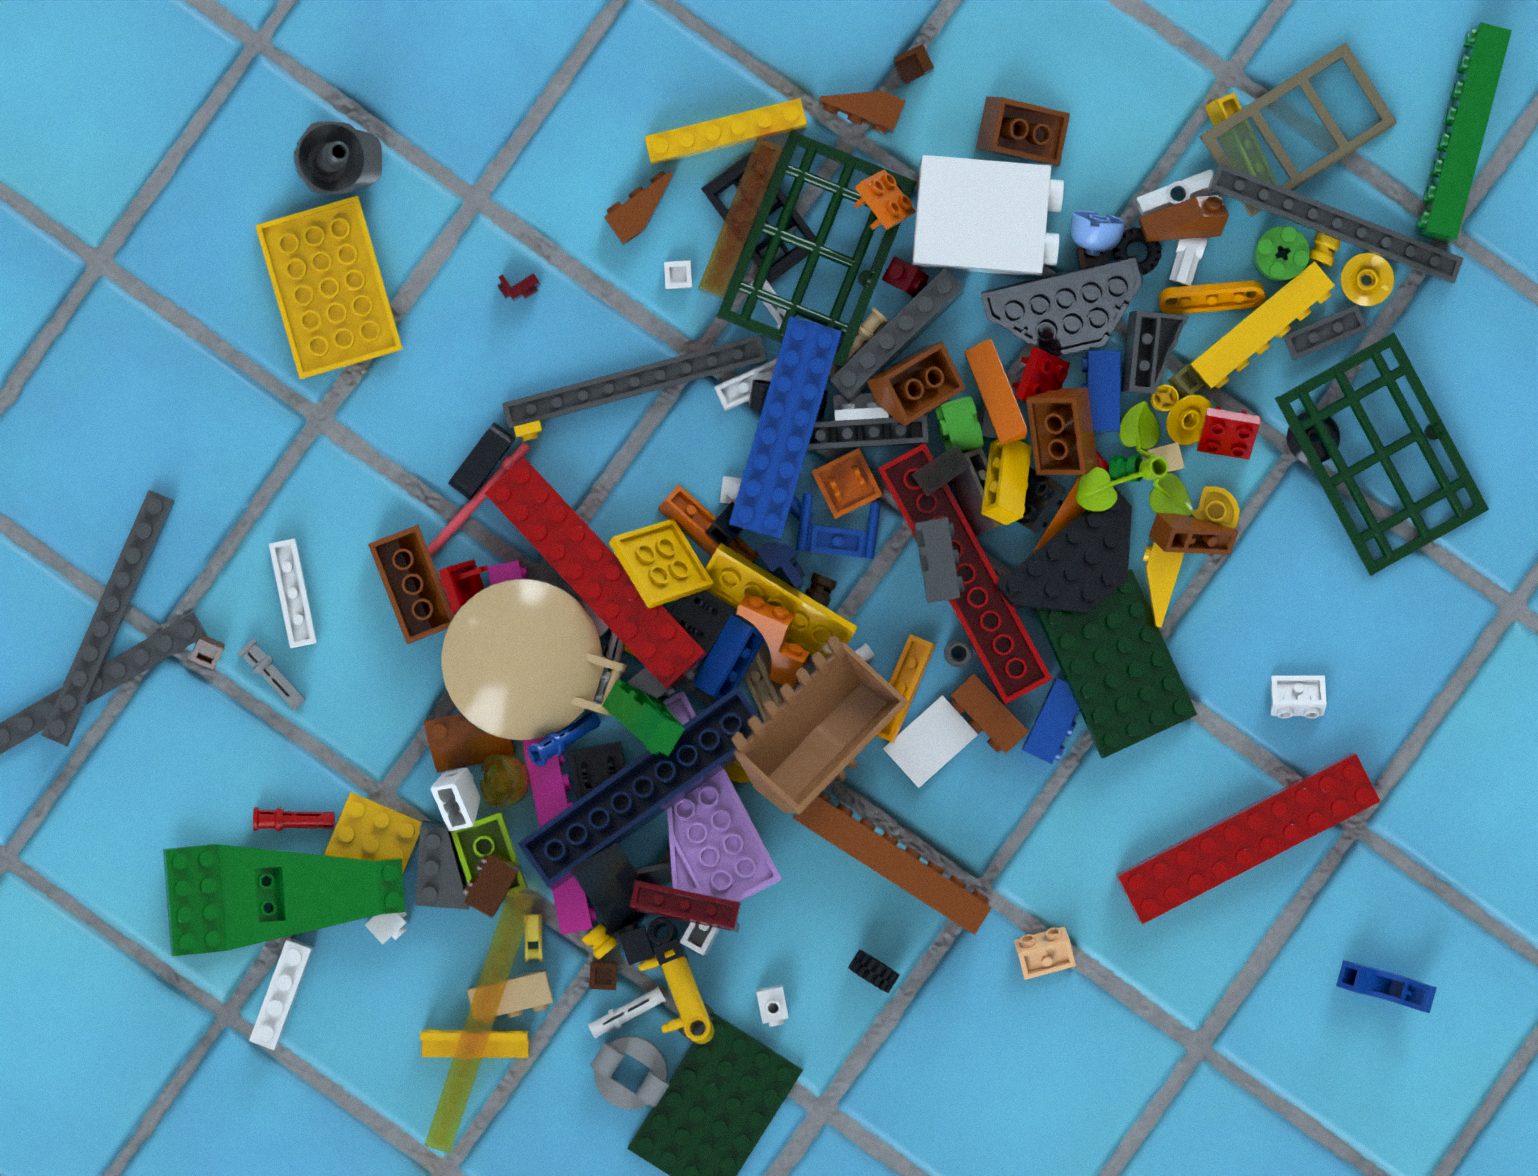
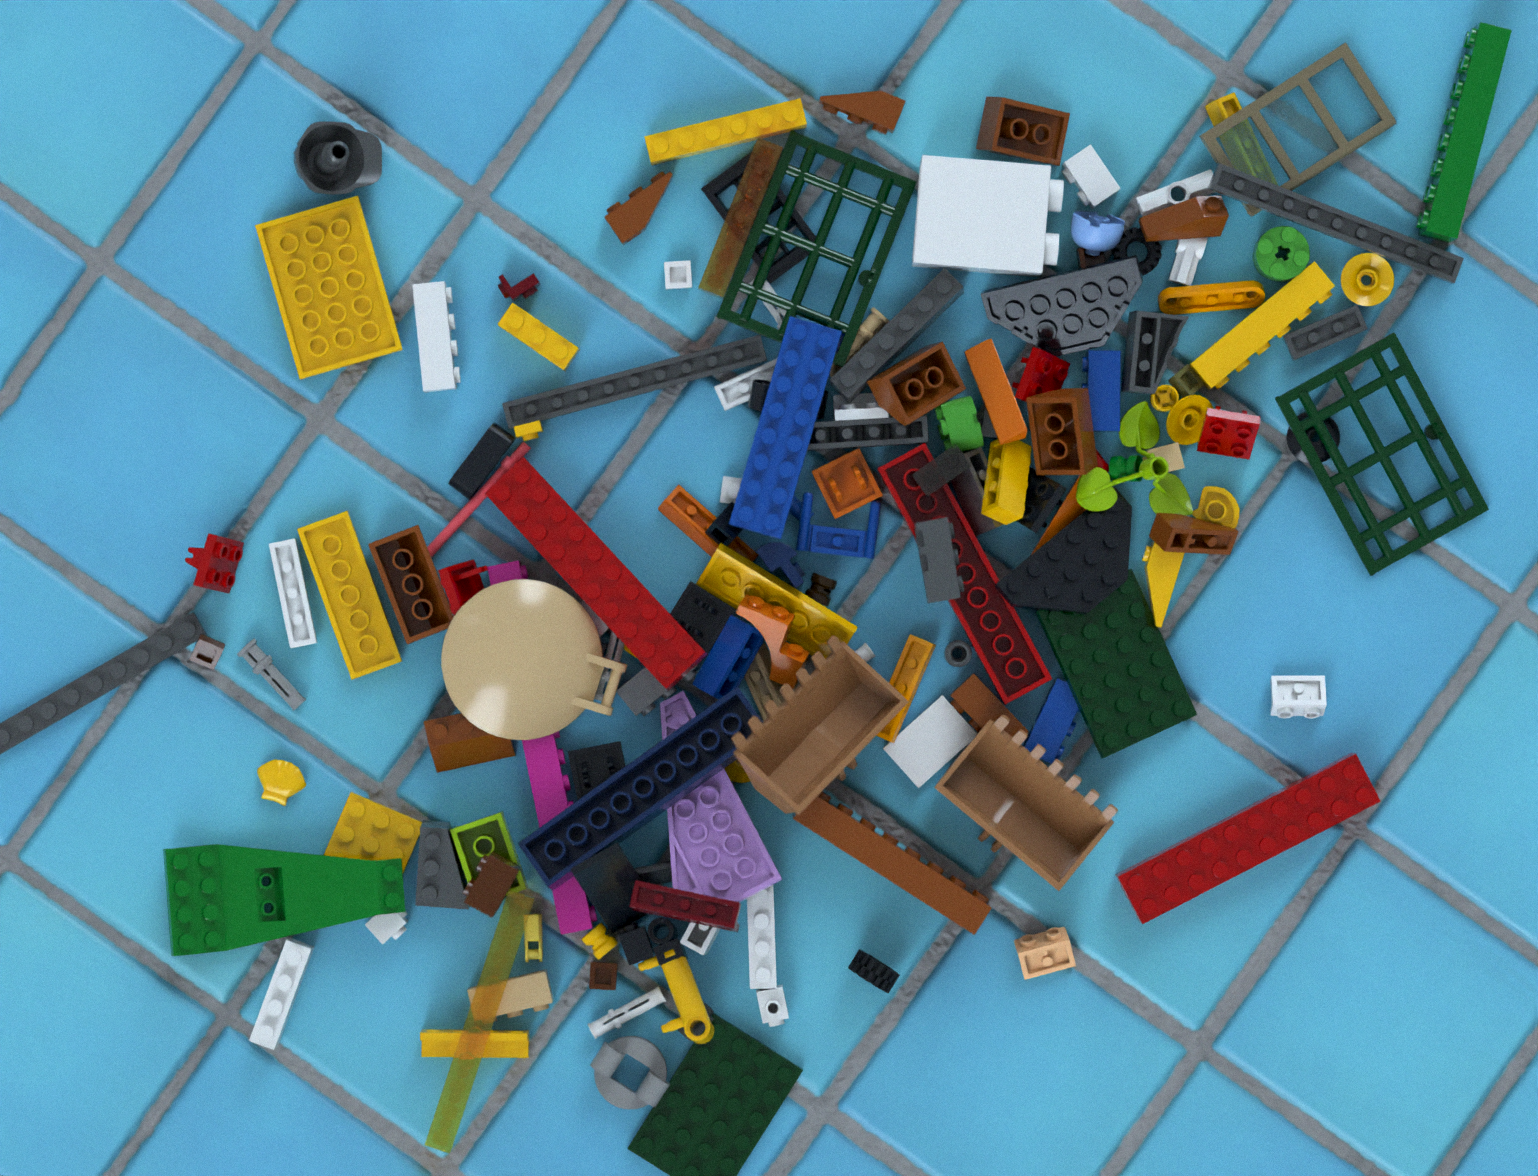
dark grey plate [41,490,175,746] -> none
red pin [253,807,335,832] -> none
white torso [430,768,480,831] -> none
clear yellow cylinder [480,754,530,808] -> none
blue pin [528,712,601,767] -> none
green wedge [602,679,685,756] -> none
yellow plate [608,518,714,608] -> none
orange plate [853,169,916,230] -> none
dark red bracket [881,256,929,298] -> none
reddish brown panel [893,44,934,84] -> none
yellow wheel [1309,233,1341,267] -> none
blue arch [1336,960,1437,1013] -> none
none -> red plate [185,533,244,594]
none -> yellow animal [257,759,306,806]
none -> yellow plate [297,511,402,680]
none -> white brick [412,281,461,392]
none -> yellow brick [497,302,580,371]
none -> white brick [747,885,777,989]
none -> medium nougat piece [934,714,1118,891]
none -> white brick [1062,144,1121,209]

